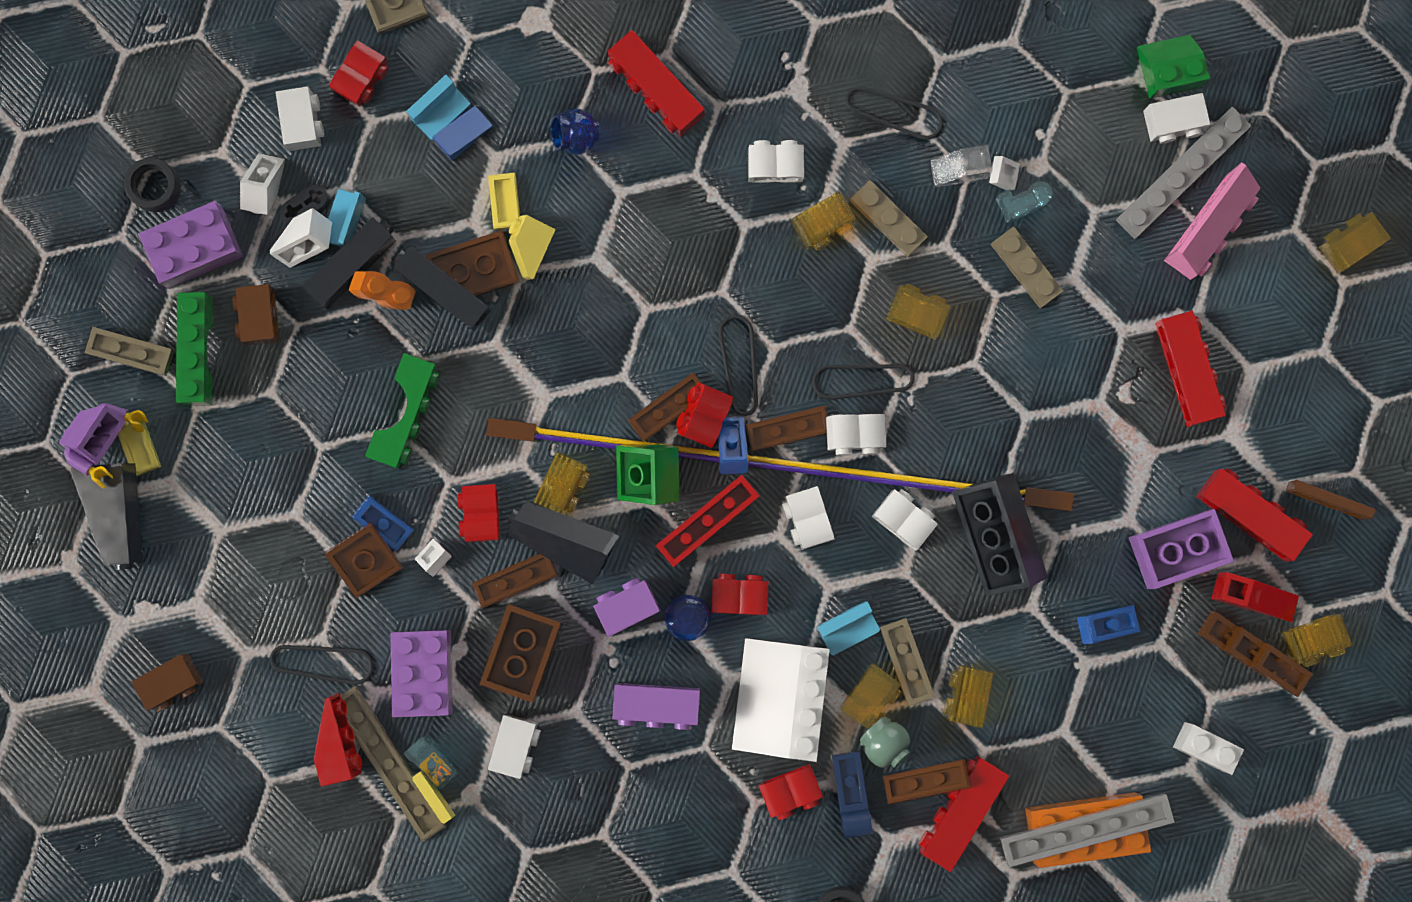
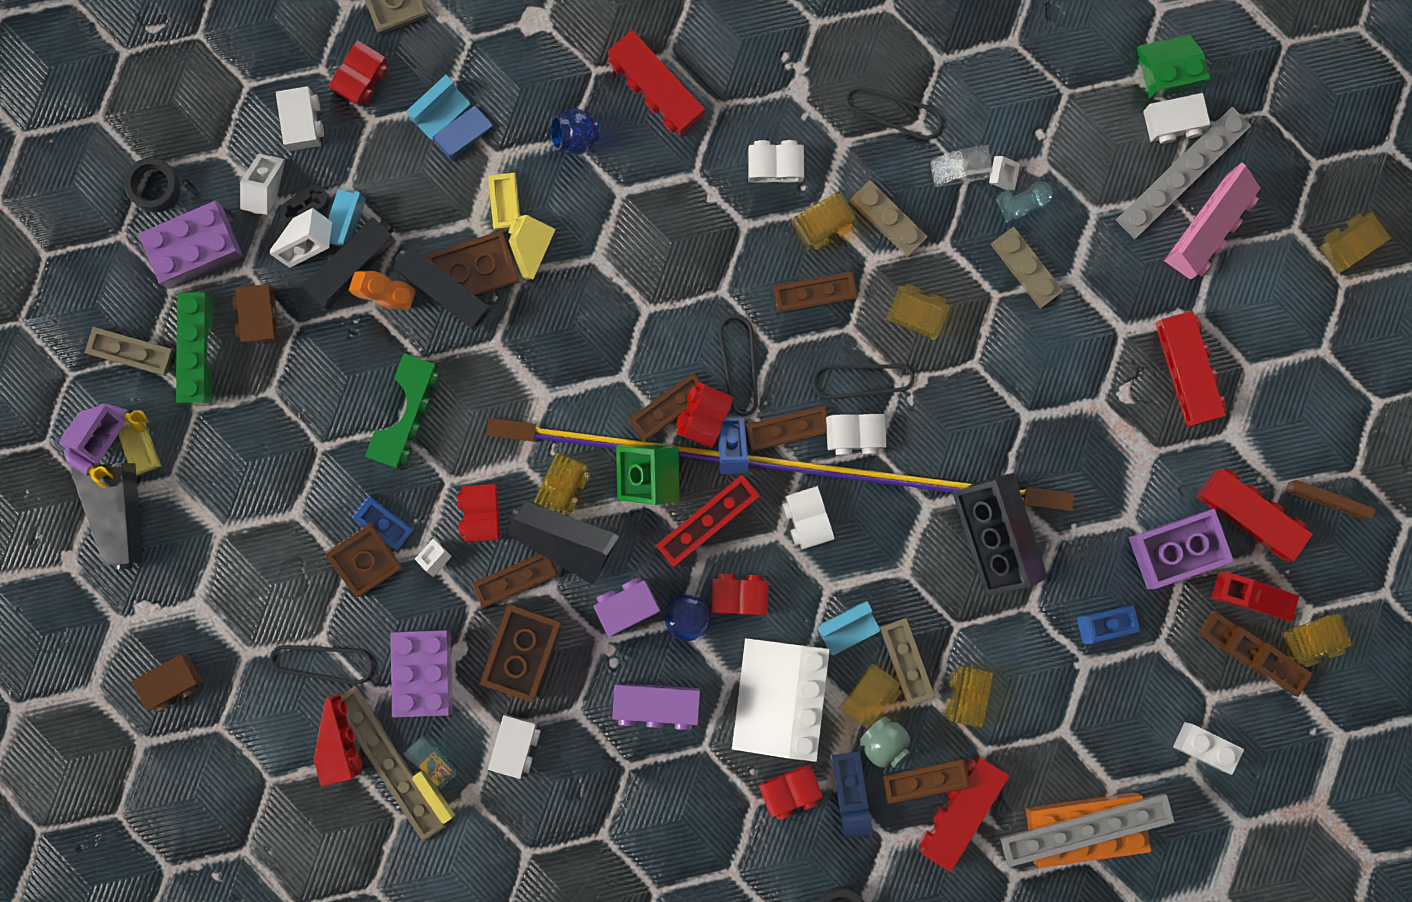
white brick [872,489,938,551] -> none
none -> reddish brown tile [772,271,858,314]

